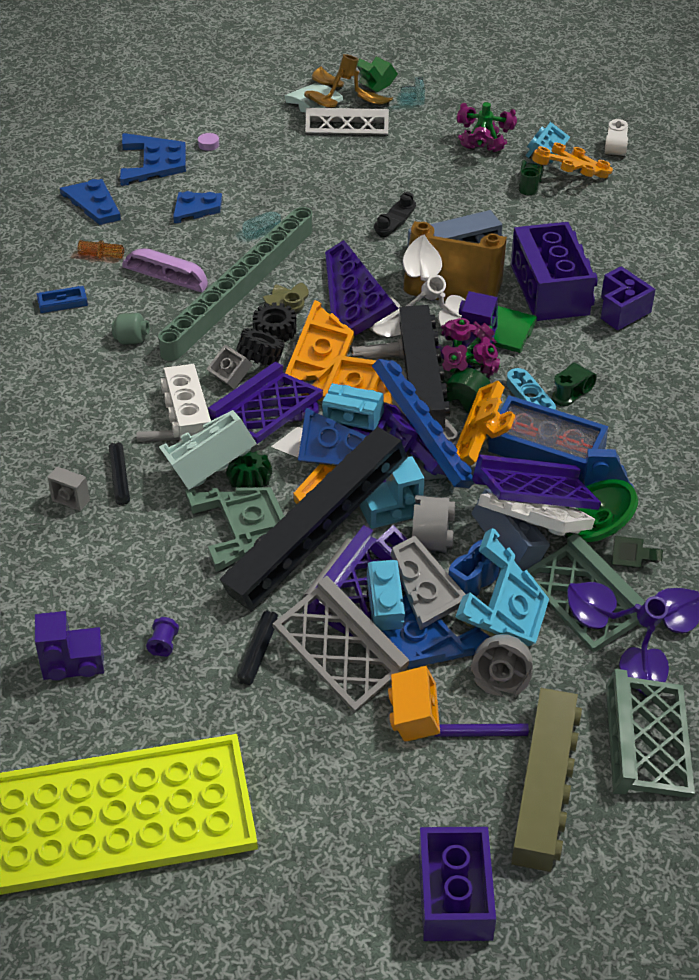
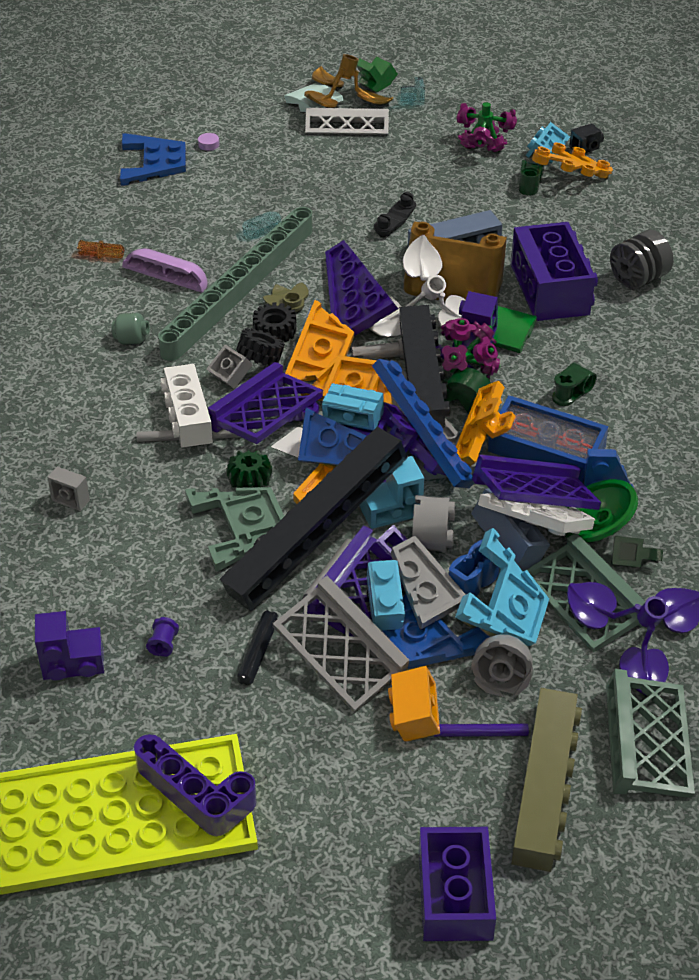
blue tile [36,286,88,313] -> none
blue wing [60,179,121,225] -> none
black axle [109,442,130,505] -> none
light aqua wedge [159,410,257,490] -> none
blue wing [173,191,223,223] -> none
medium azure beam [506,368,556,410] -> none
dark purple brick [601,266,656,331] -> none
white piece [605,119,628,156] -> none
none -> beam [134,734,257,836]
none -> black brick [569,123,604,153]
none -> dark grey wheel [610,229,674,290]

